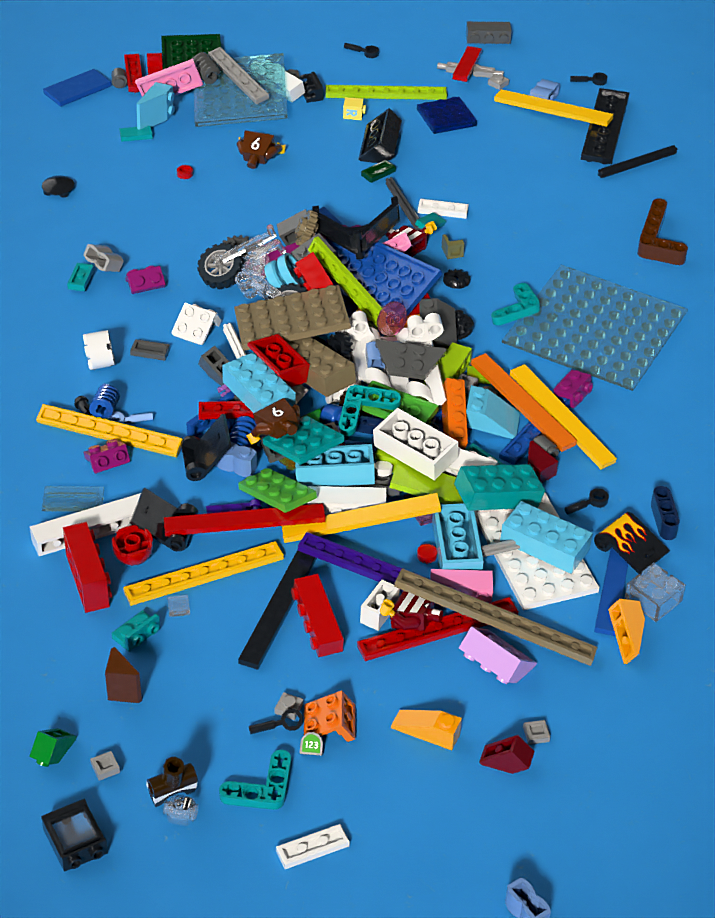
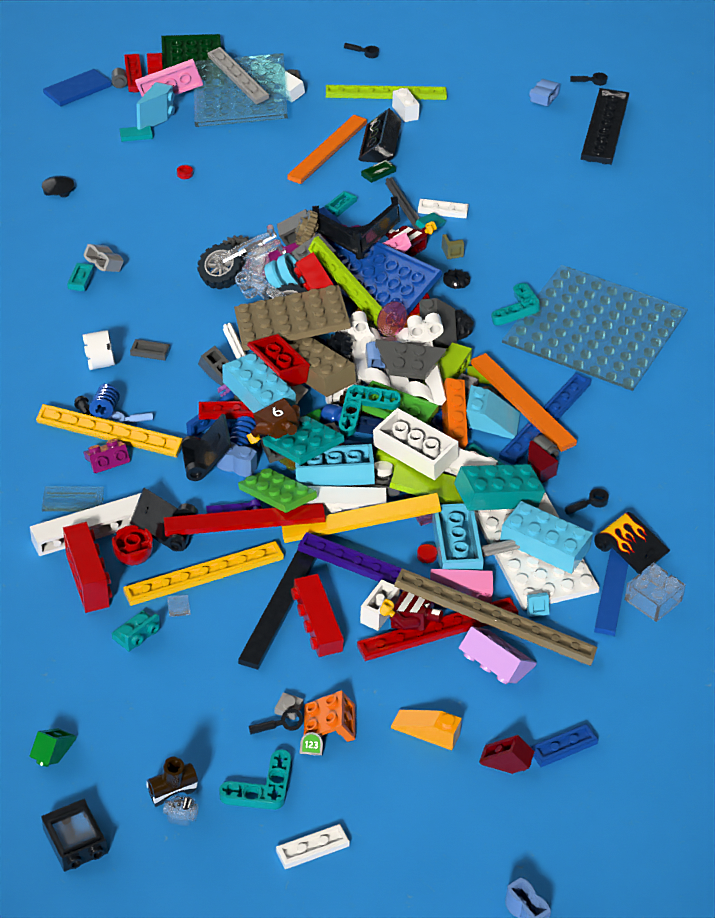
light grey plate [90,751,120,781] -> none
reddish brown slope [105,647,142,703] -> none
magenta bracket [125,265,166,294] -> none
white bracket [172,303,222,345] -> none
dark grey piece [192,52,219,84] -> none
reddish brown torso [237,130,286,169] -> none
black hinge [300,72,323,103] -> none
light yellow brick [343,97,366,120] -> none
clear blue plate [417,97,477,134] -> none
light grey piece [437,62,504,78] -> none
red tile [452,46,482,82] -> none
dark grey brick [466,21,511,44] -> none
light grey plate [488,74,509,90] -> none
yellow tile [494,89,613,127] -> none
yellow tile [509,364,617,469] -> none
light grey tile [523,720,550,745] -> none
magenta bracket [553,370,593,408] -> none
black axle [598,145,678,178] -> none
light orange slope [608,599,645,664] -> none
reddish brown beam [637,198,688,265] -> none
dark blue beam [651,486,680,540] -> none
none -> orange tile [287,115,367,184]
none -> teal tile [325,191,357,217]
none -> white brick [392,88,419,122]
none -> medium azure plate [526,592,549,617]
none -> blue tile [530,723,598,767]

